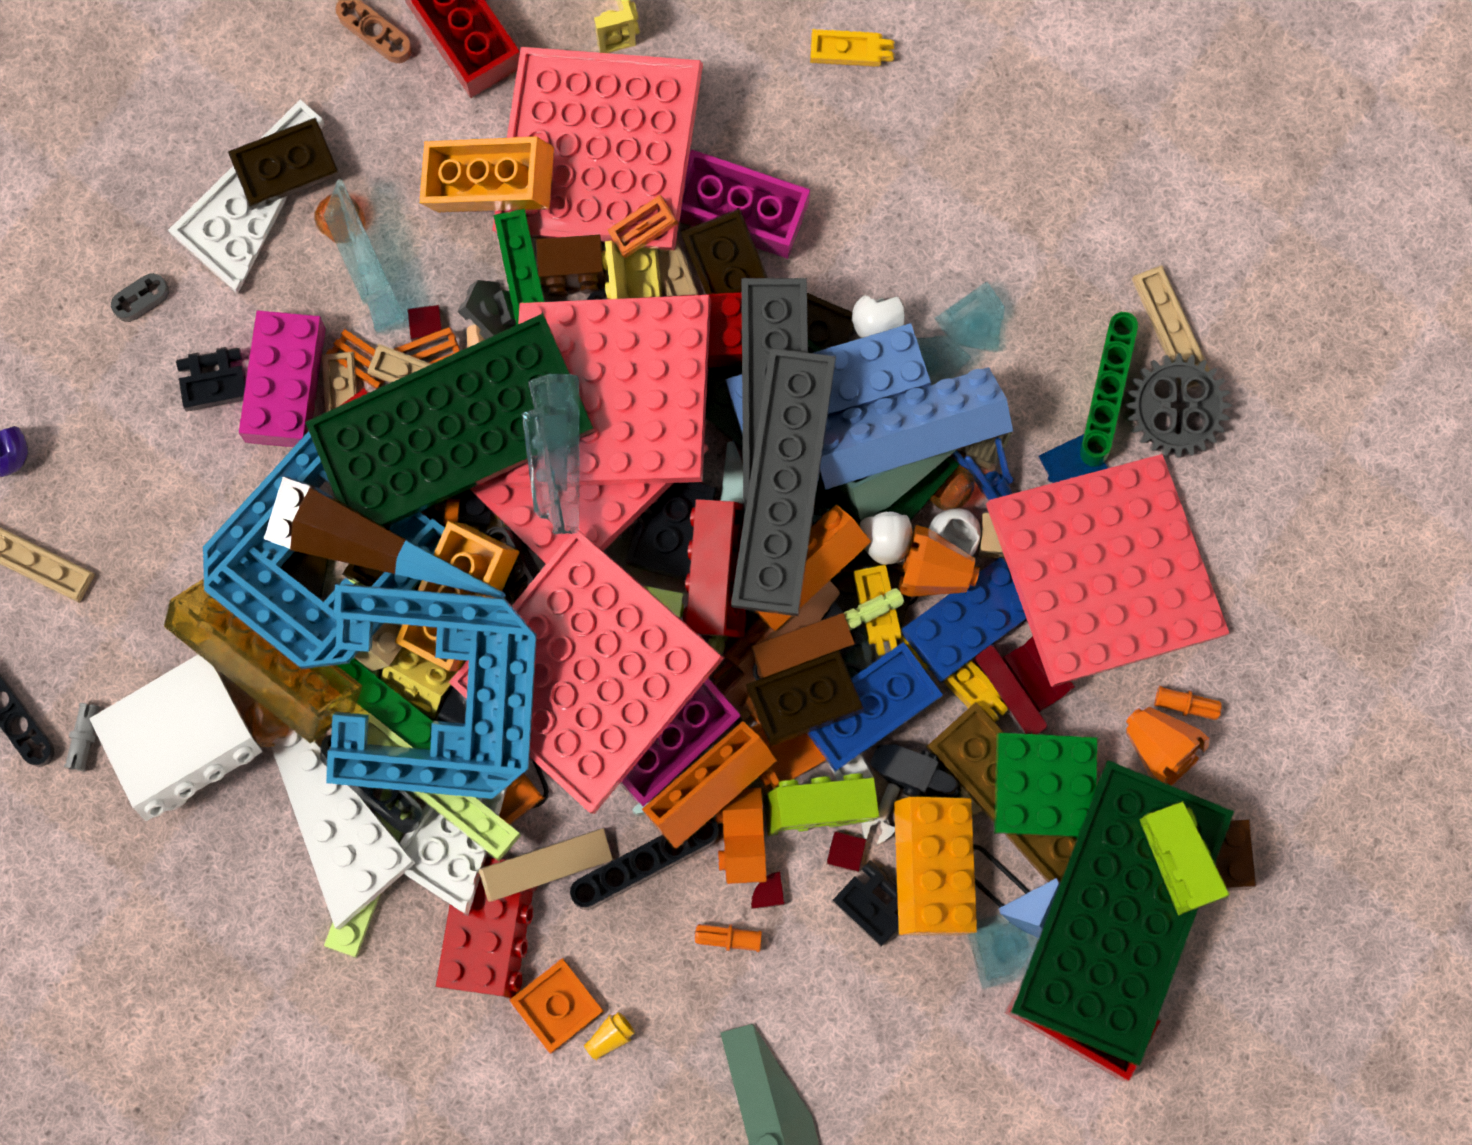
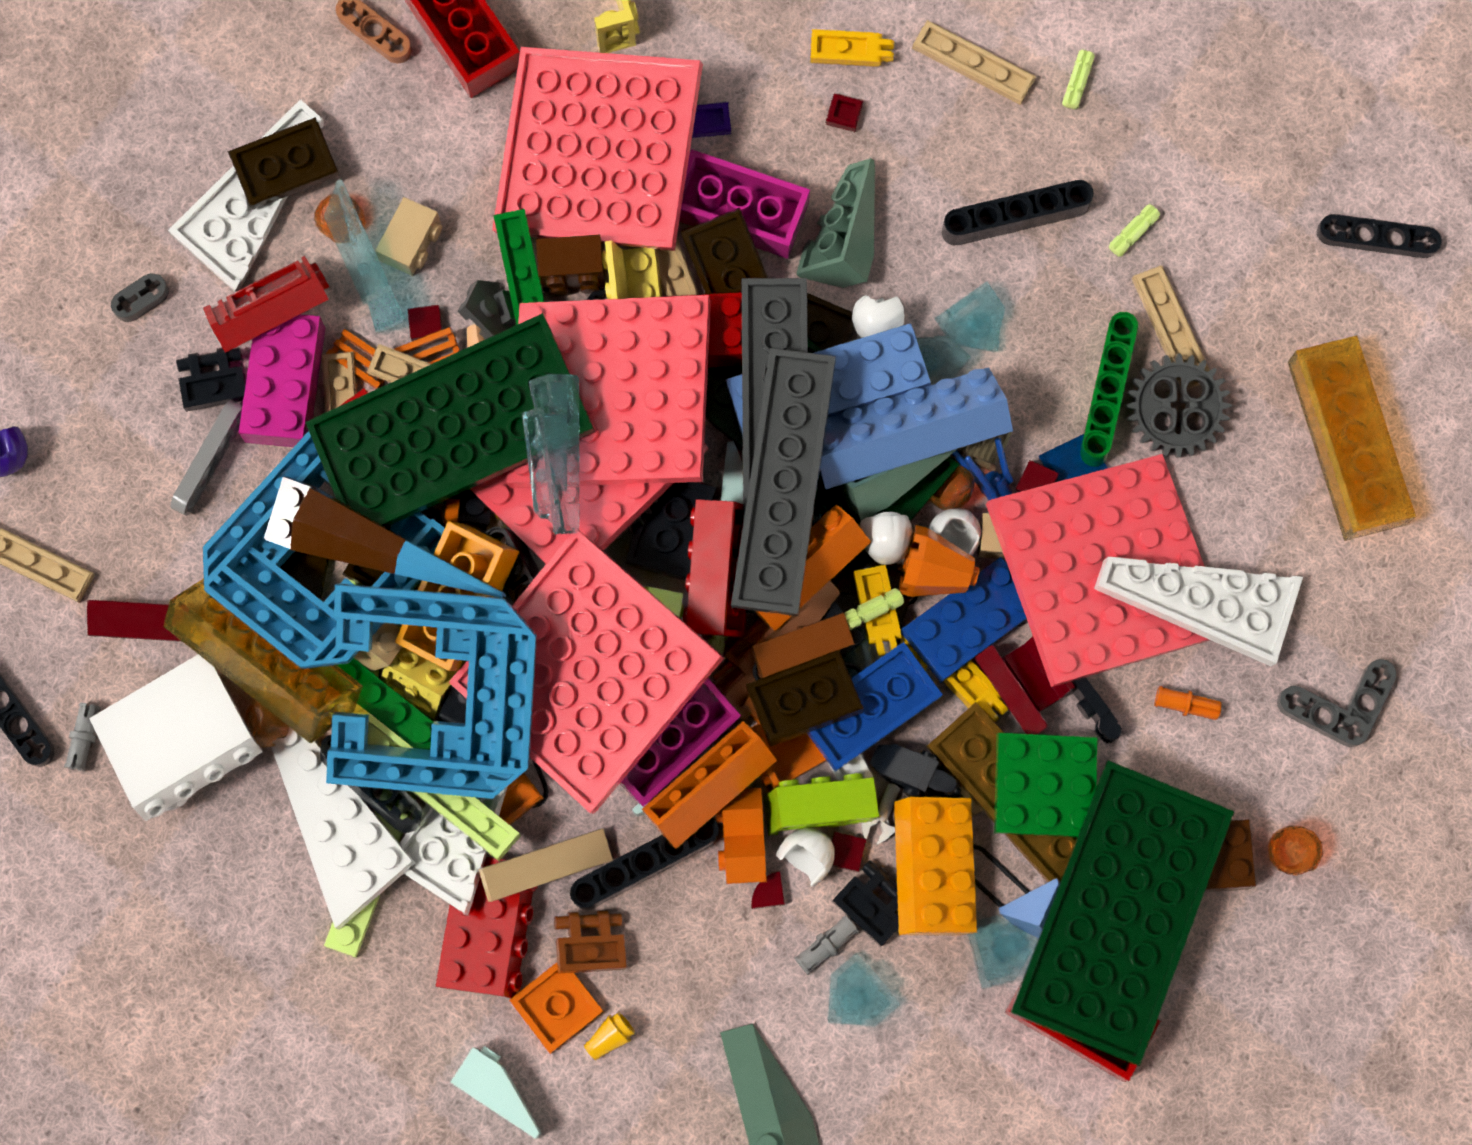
light orange brick [419,136,554,212] -> none
orange tile [607,195,679,258] -> none
orange axle [695,924,762,952] -> none
orange cone [1126,707,1209,786] -> none
lime wedge [1140,802,1229,915] -> none
none -> dark red slope [87,600,189,642]
none -> light grey beam [170,400,242,516]
none -> red door [203,256,329,353]
none -> tan brick [375,197,442,276]
none -> light aqua slope [450,1046,542,1139]
none -> dark orange plate [554,910,627,974]
none -> dark purple tile [692,102,731,138]
none -> white hair [776,828,835,887]
none -> light grey pin [794,915,859,975]
none -> sand green wedge [796,158,875,288]
none -> dark red tile [825,93,864,132]
none -> clear light blue plate [827,953,900,1027]
none -> tan tile [912,20,1036,105]
none -> black beam [941,180,1094,246]
none -> dark red tile [1016,460,1059,492]
none -> yellowish green axle [1062,50,1095,109]
none -> black hinge [1070,677,1122,743]
none -> white wing [1094,556,1303,666]
none -> yellowish green axle [1109,204,1160,257]
none -> clear orange hair [1267,825,1323,876]
none -> dark grey beam [1277,659,1396,747]
none -> clear yellow brick [1287,335,1416,541]
none -> black beam [1317,214,1442,258]

